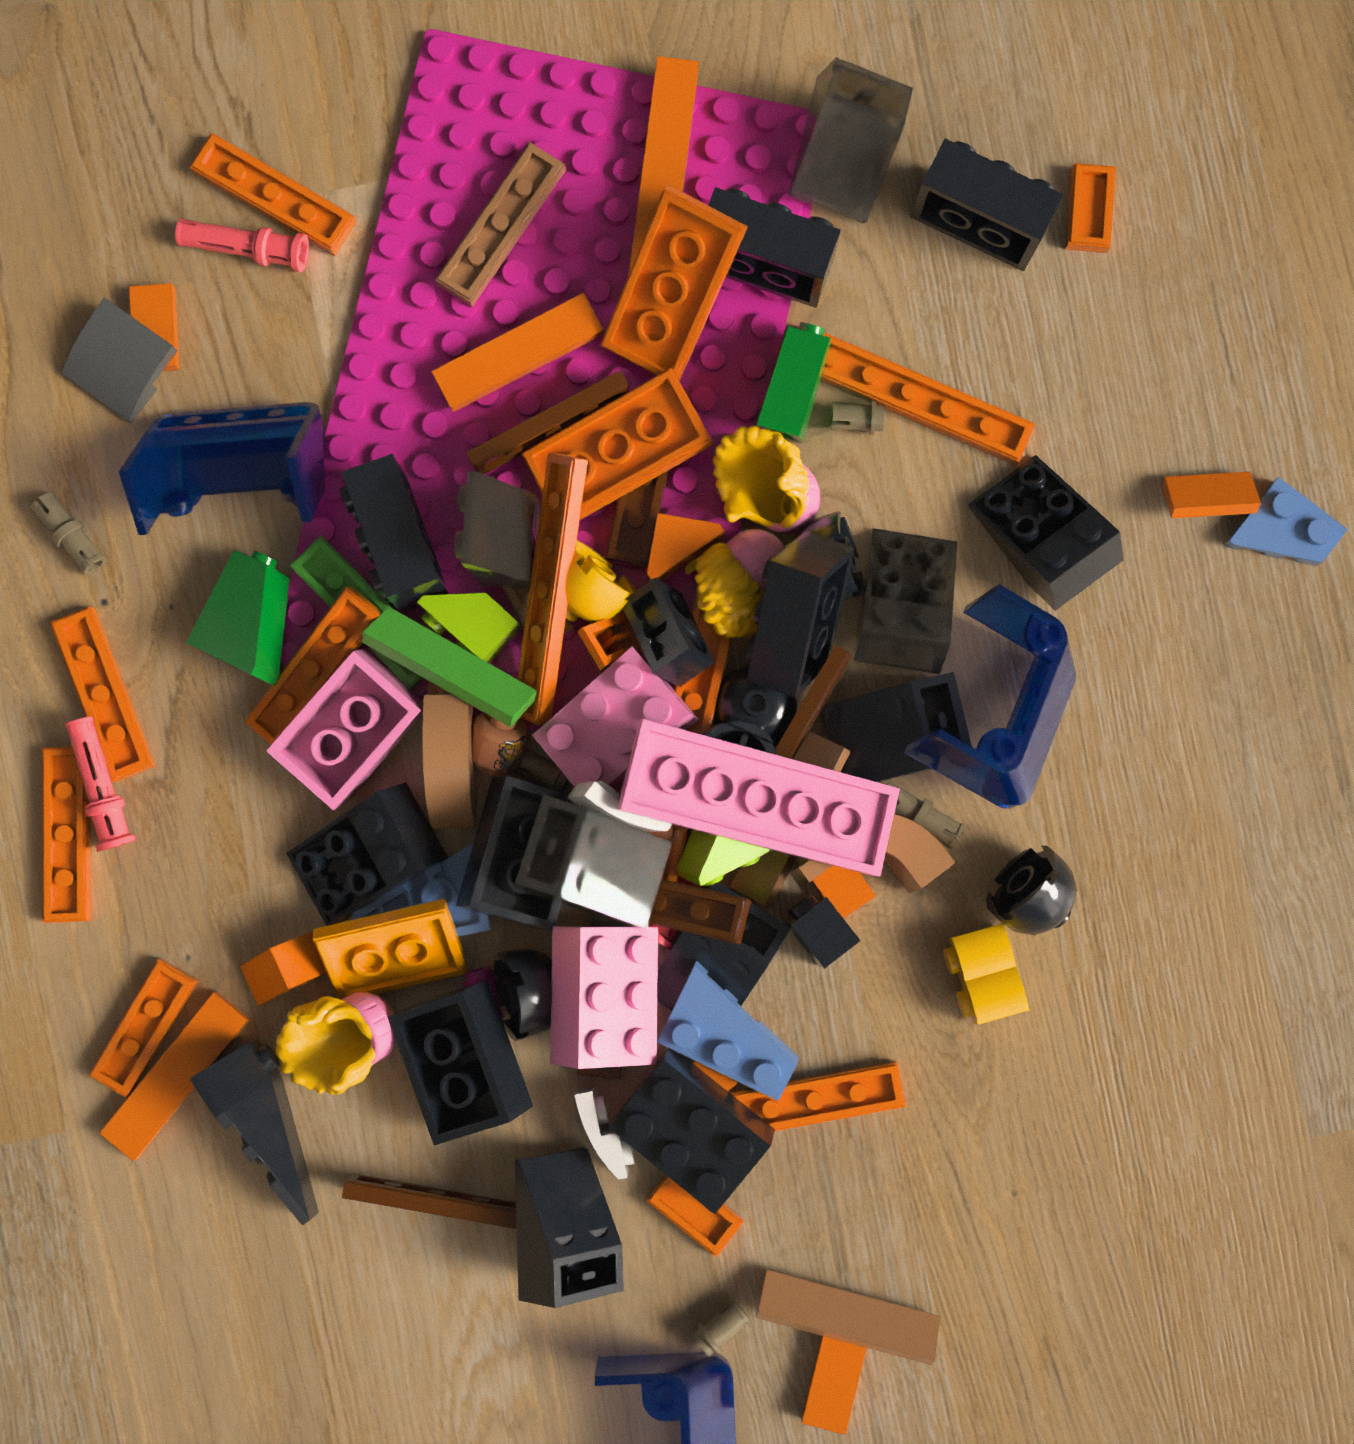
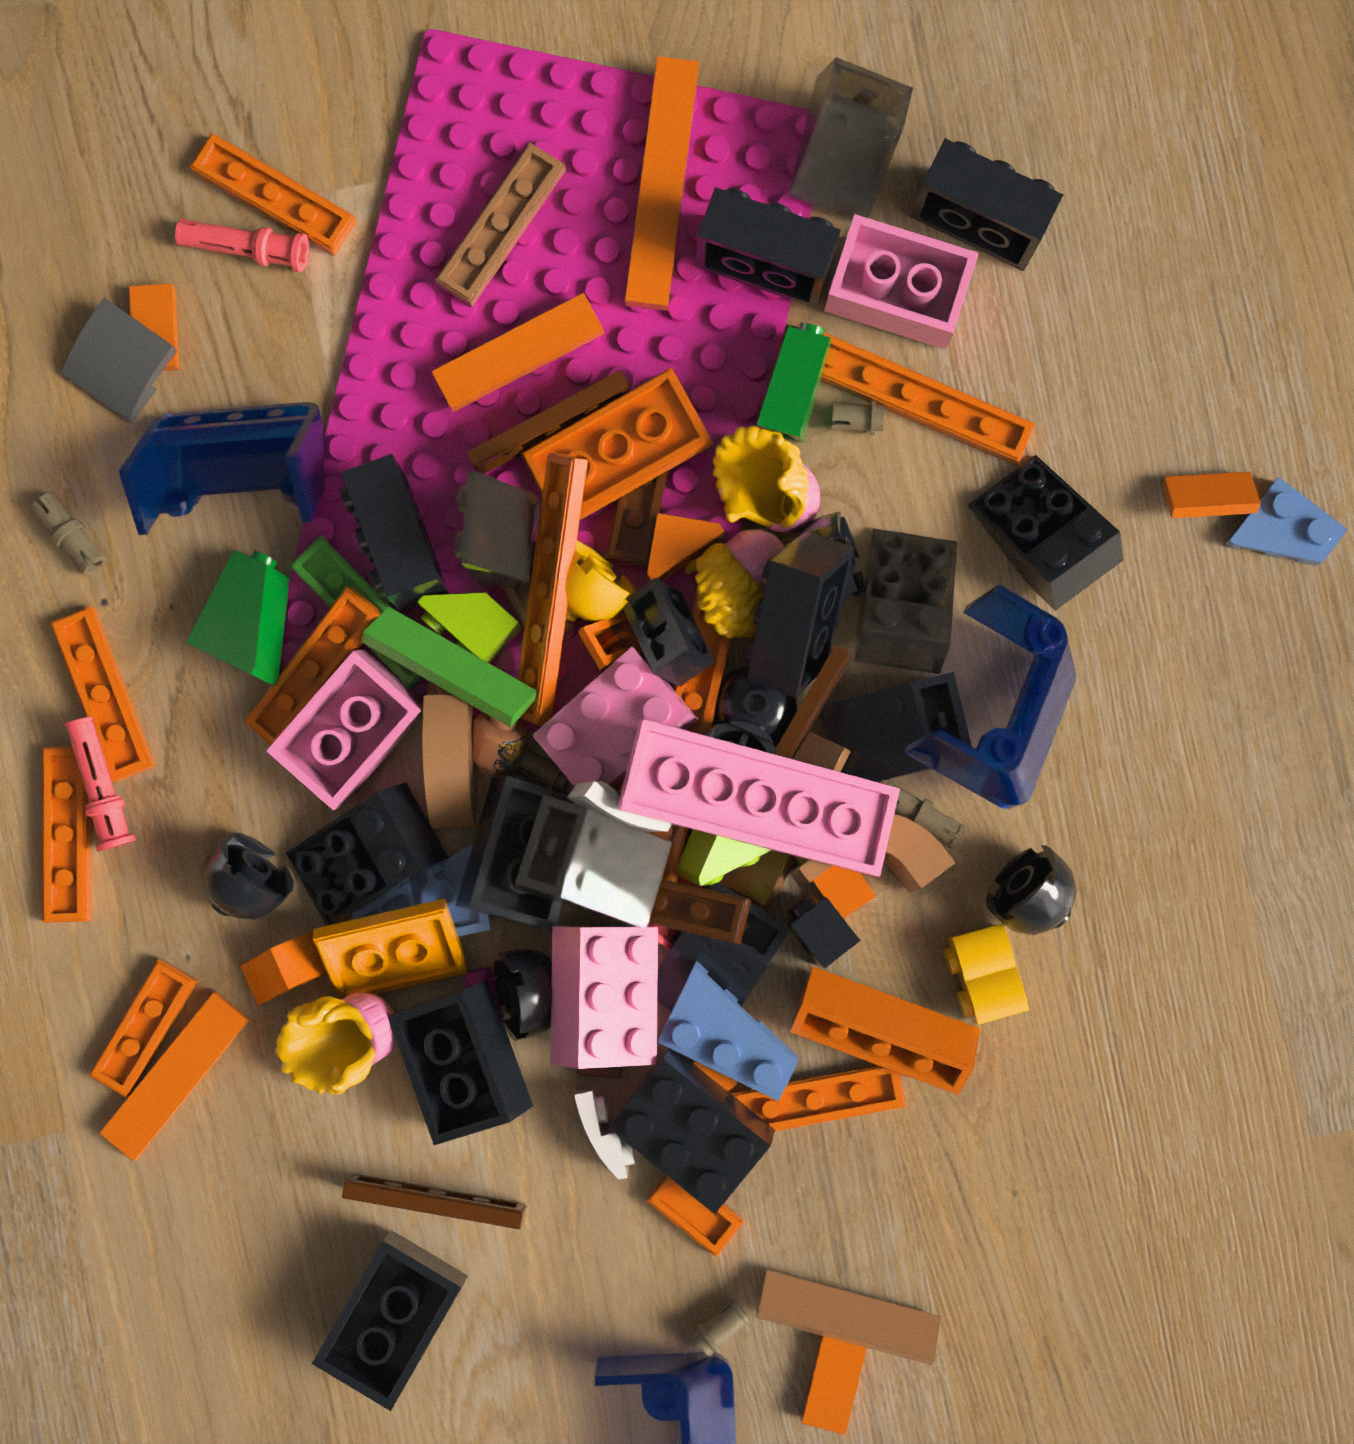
black wedge [190,1039,319,1225] -> none
black slope [515,1148,624,1308] -> none
orange tile [600,185,748,381] -> none
orange tile [1065,163,1116,253] -> none
none -> black cylinder [201,832,294,920]
none -> black brick [312,1230,468,1411]
none -> orange brick [789,966,980,1095]
none -> bright pink brick [824,214,979,349]

